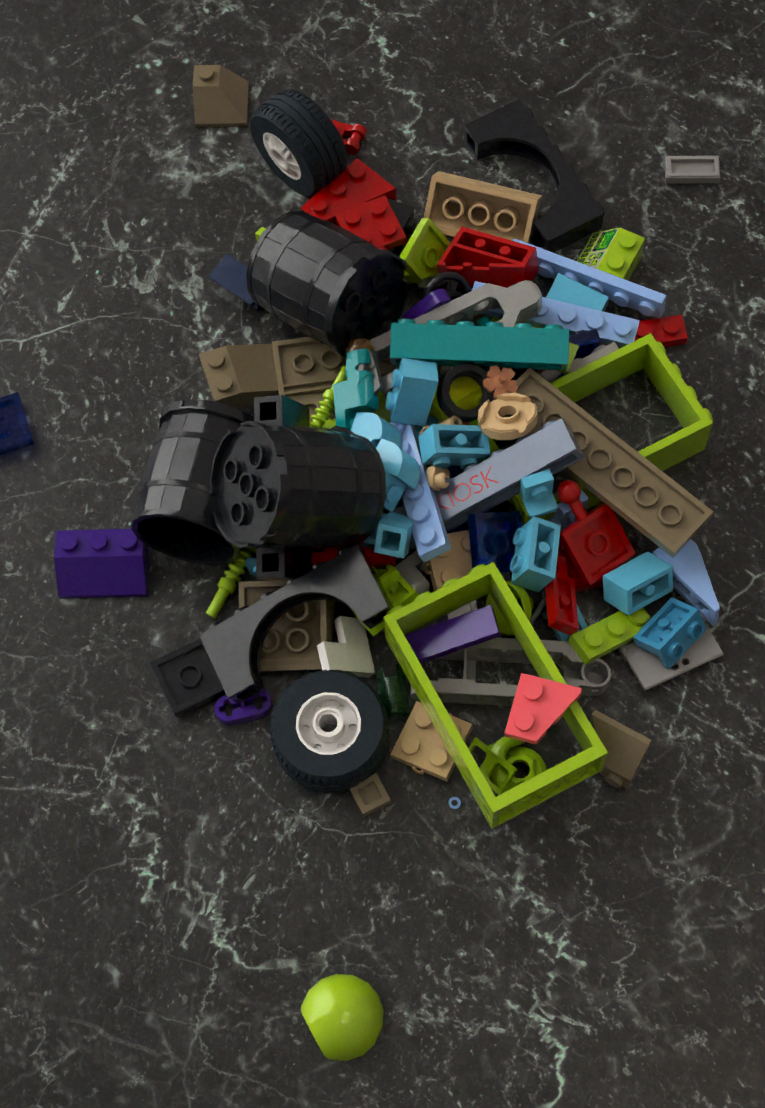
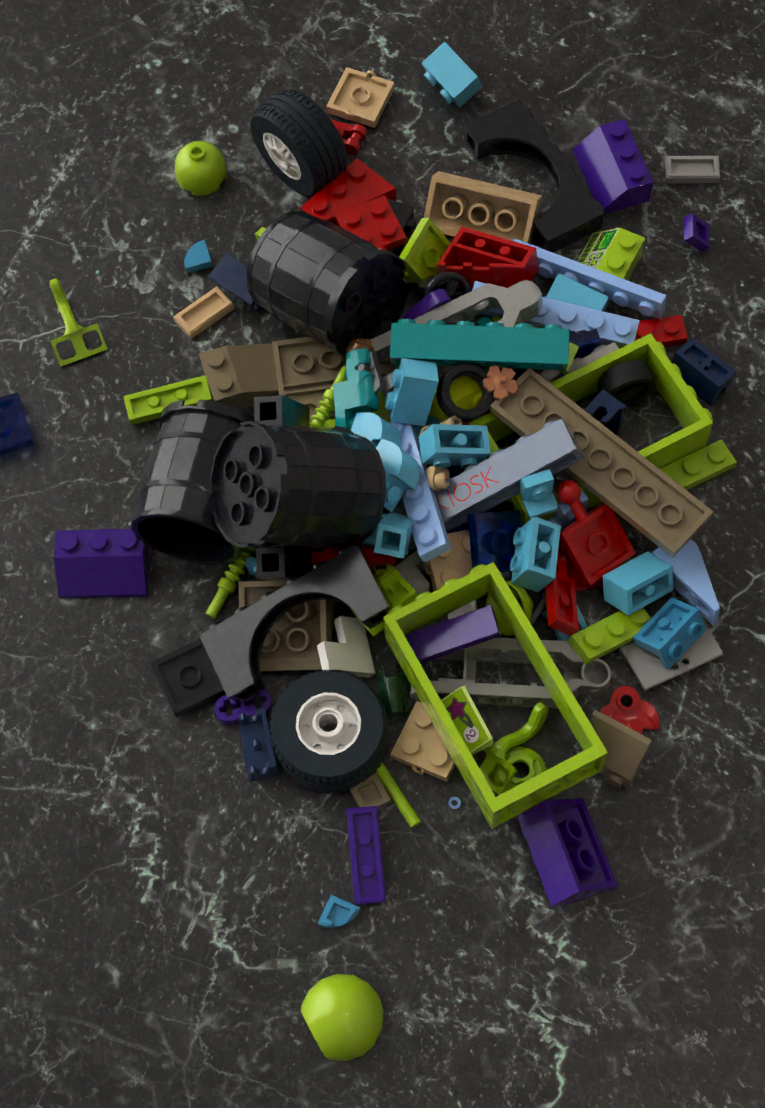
dark tan slope [193,65,249,127] -> none
tan tile [478,393,538,440] -> none
coral wing [504,673,582,745] -> none
none -> lime piece [49,278,107,366]
none -> lime plate [123,375,212,425]
none -> tan tile [173,286,234,339]
none -> lime cylinder [175,141,228,196]
none -> dark azure tile [184,240,212,274]
none -> dark blue hinge [238,707,279,782]
none -> dark azure tile [318,895,361,929]
none -> tan plate [326,67,395,128]
none -> dark purple tile [346,806,387,905]
none -> lime bar [376,762,421,829]
none -> medium azure brick [421,42,483,108]
none -> slope [441,686,493,755]
none -> dark purple slope [517,798,618,906]
none -> dark purple slope [572,119,653,214]
none -> dark blue hinge [584,390,626,436]
none -> black tyre [597,360,656,407]
none -> red plate [599,686,659,734]
none -> lime plate [660,439,737,490]
none -> dark blue hinge [671,338,737,406]
none -> dark purple plate [683,213,710,252]

